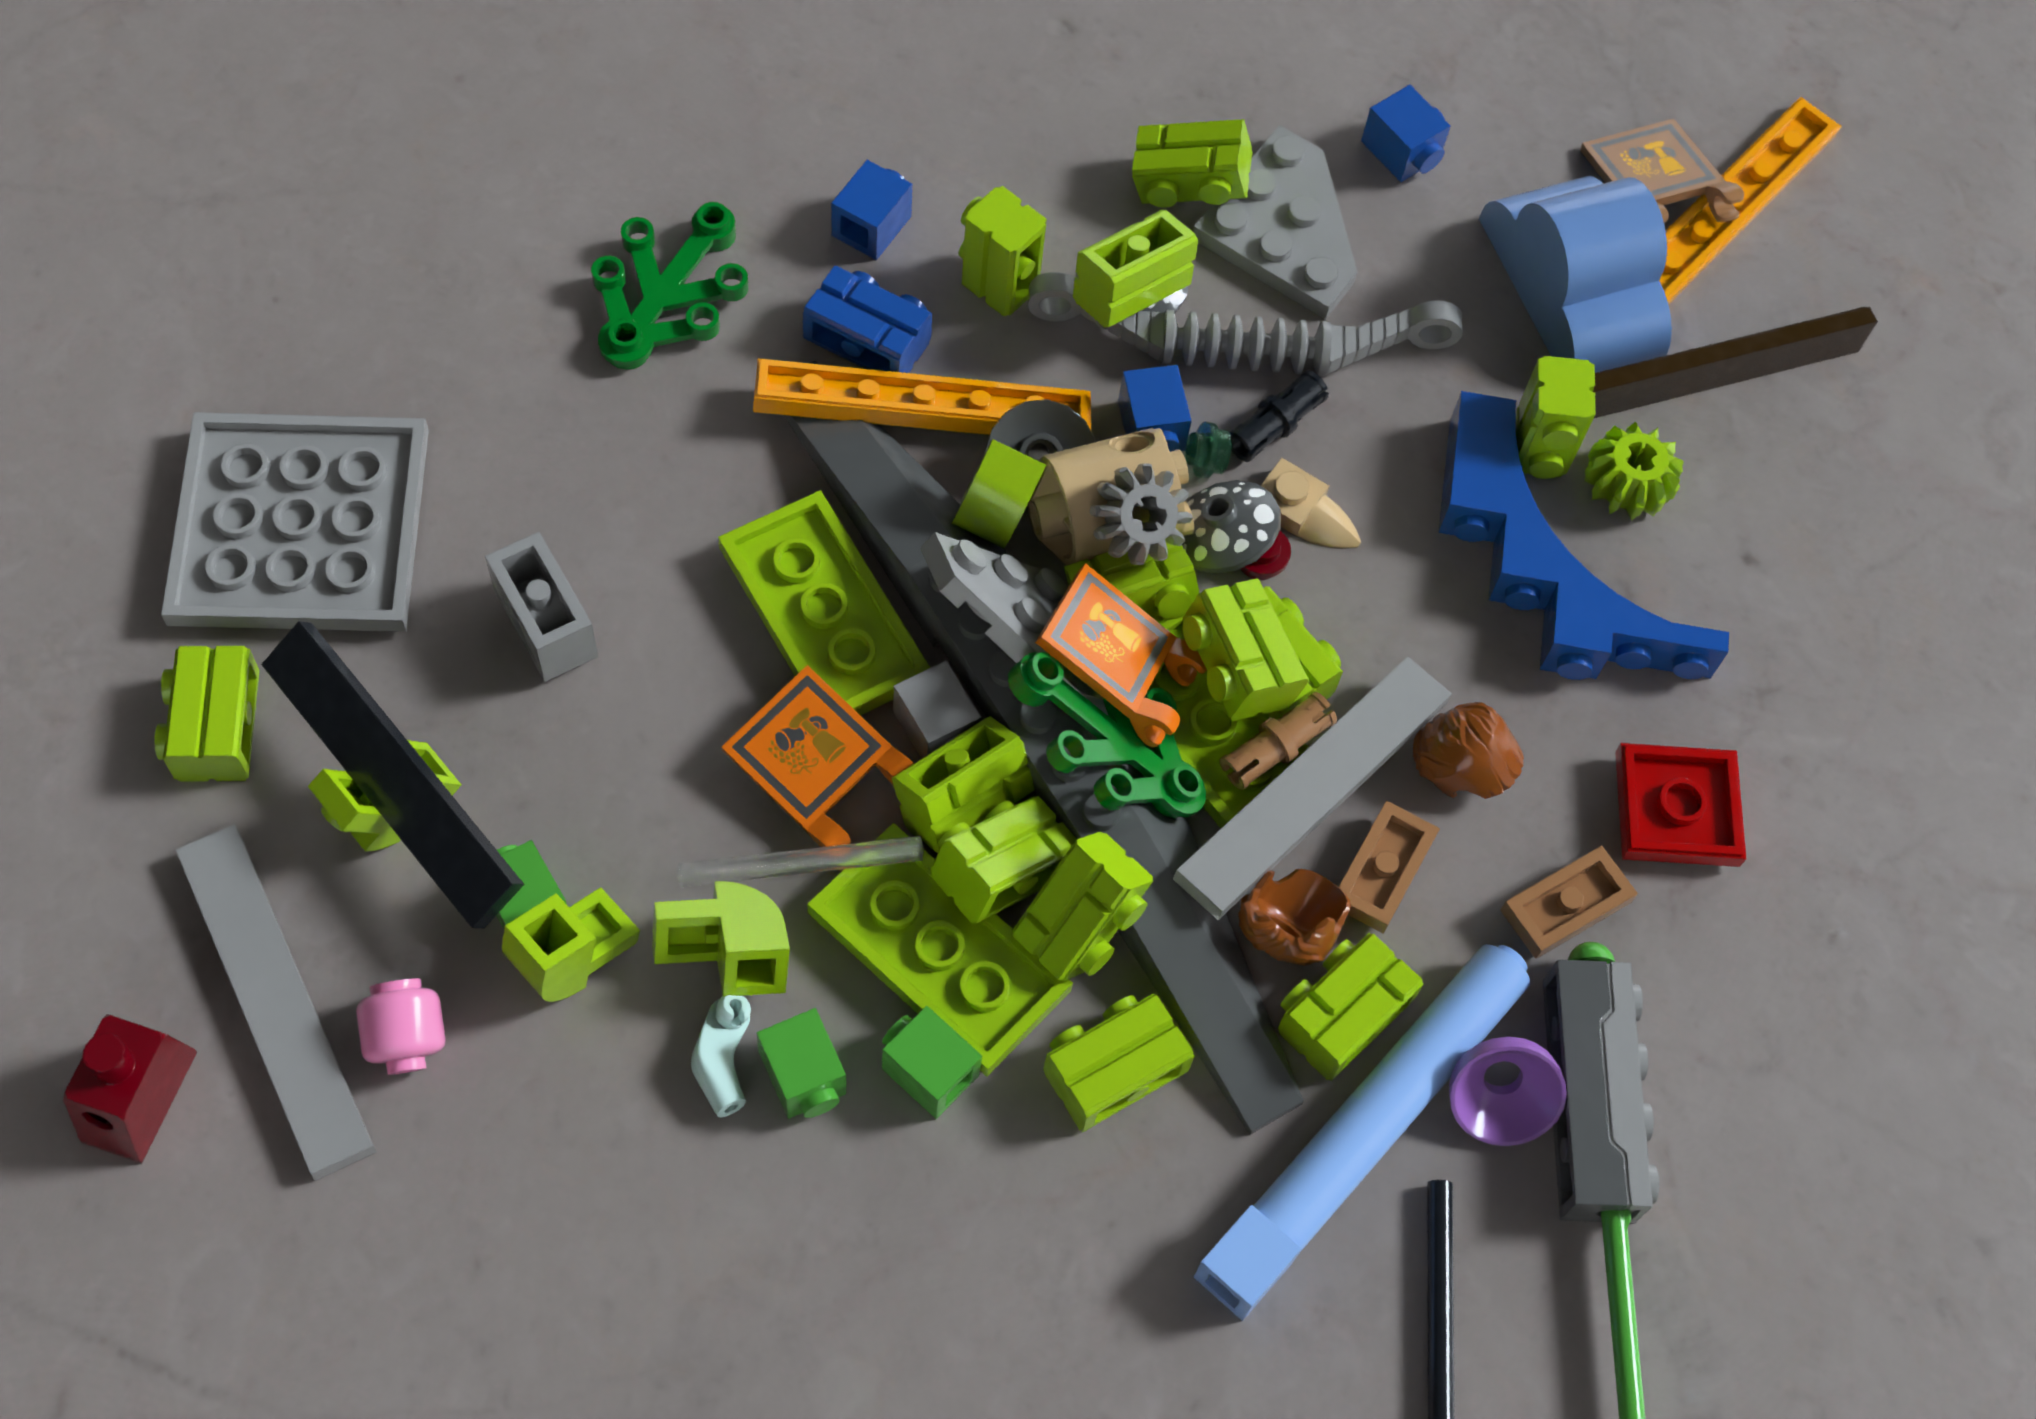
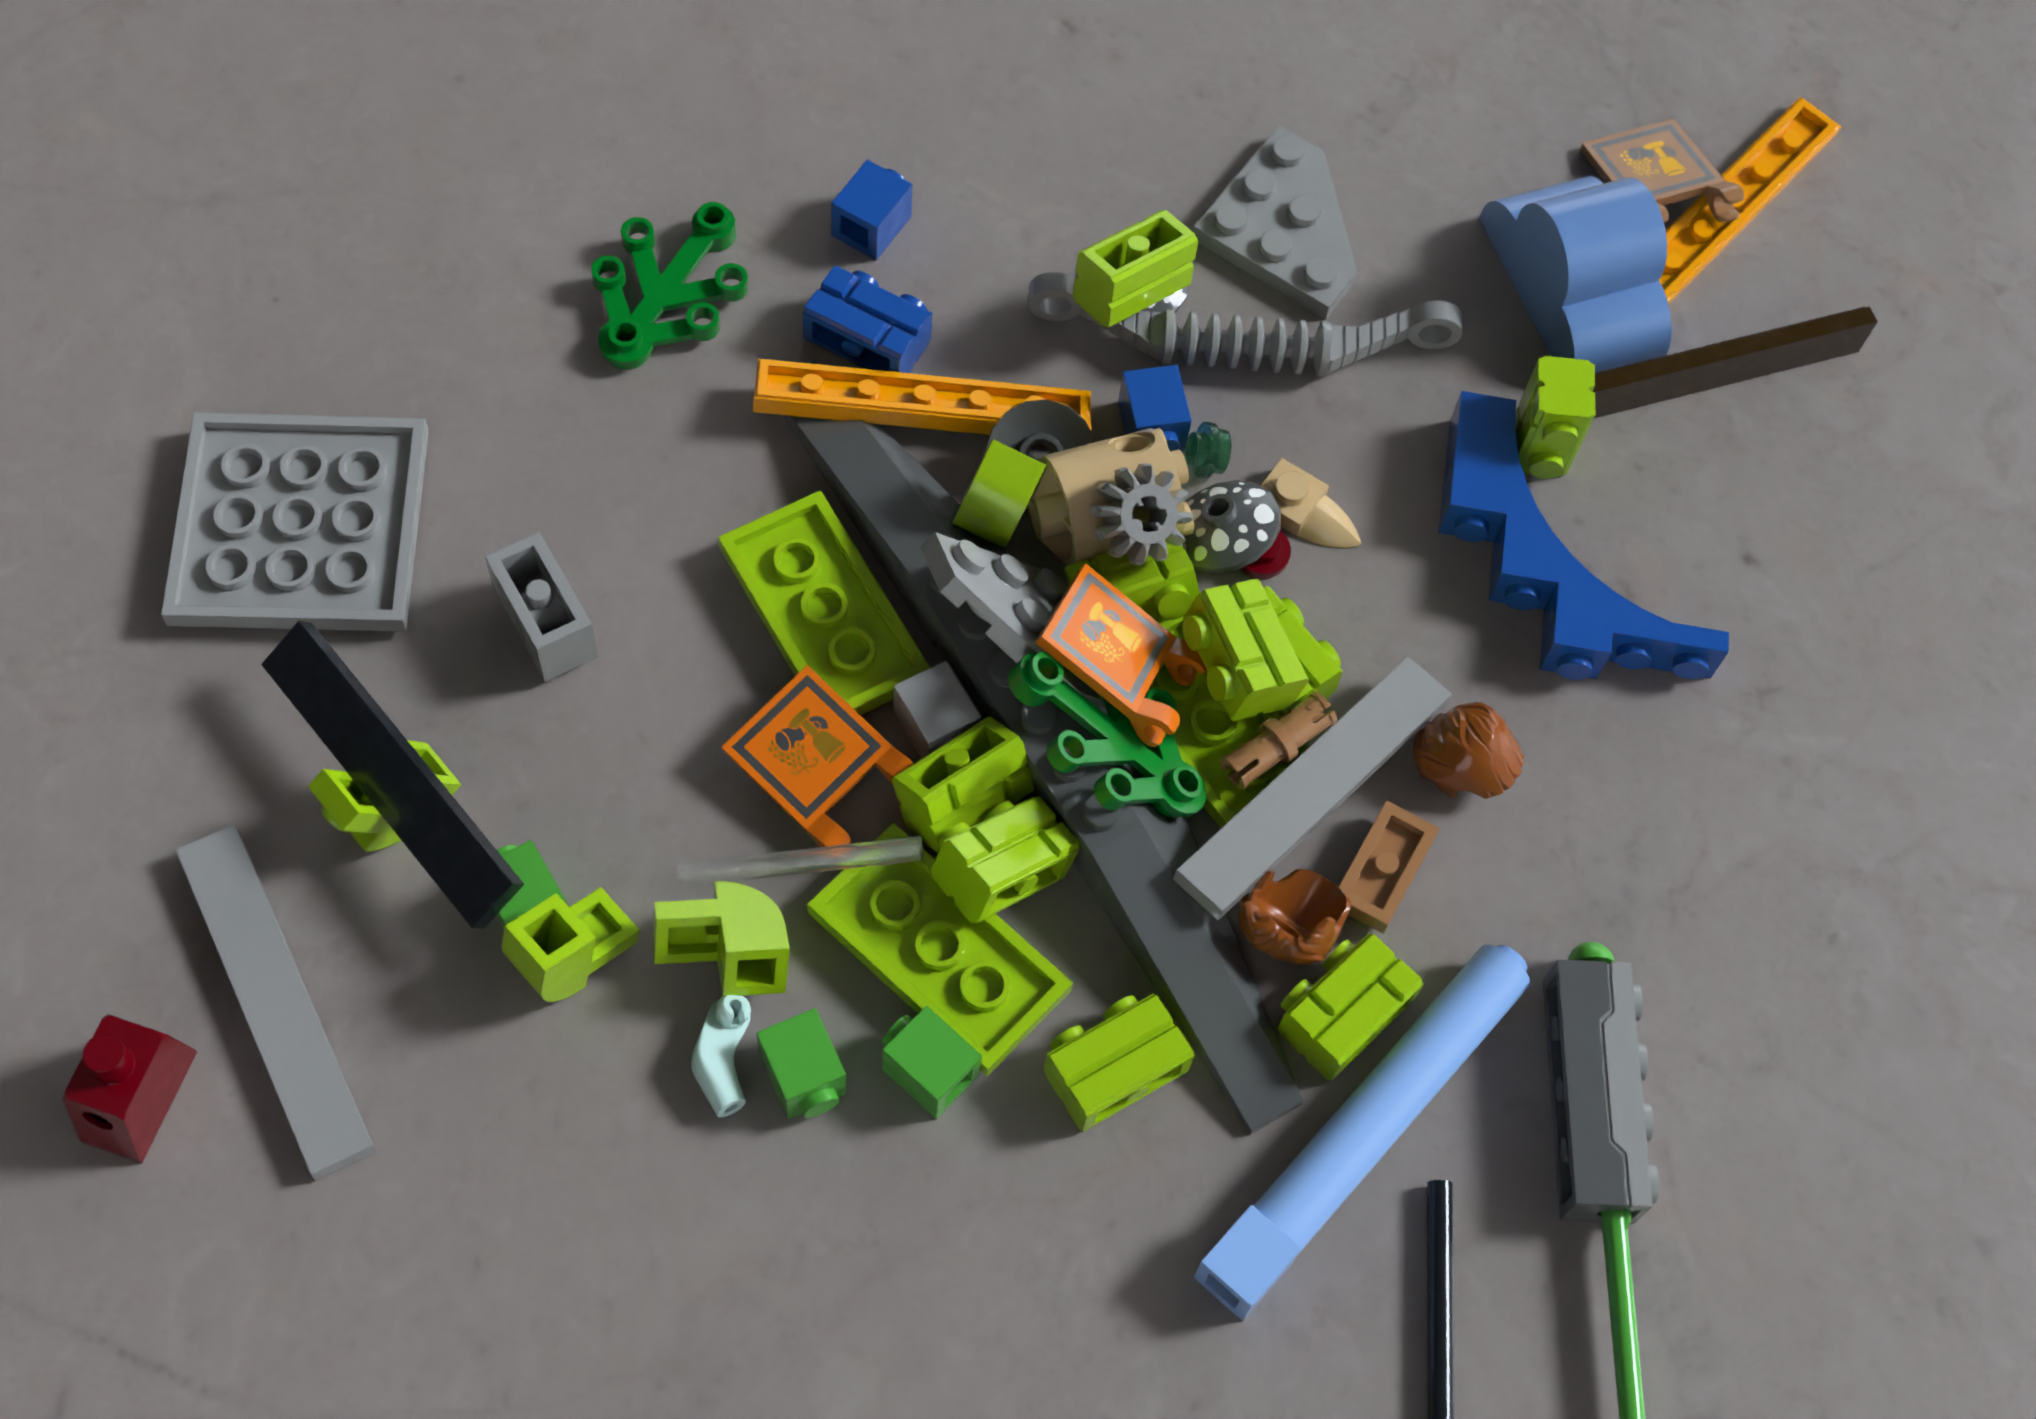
lime brick [155,646,260,782] -> none
bright pink head [356,978,446,1075] -> none
lime brick [958,186,1047,317] -> none
lime brick [1012,831,1153,981] -> none
lime brick [1132,119,1252,208] -> none
black pin [1226,370,1329,462] -> none
blue brick [1361,84,1451,182] -> none
medium lavender piece [1449,1037,1567,1146] -> none
medium nougat plate [1500,846,1638,959] -> none
lime gear [1584,421,1684,520] -> none
red plate [1615,743,1746,867] -> none

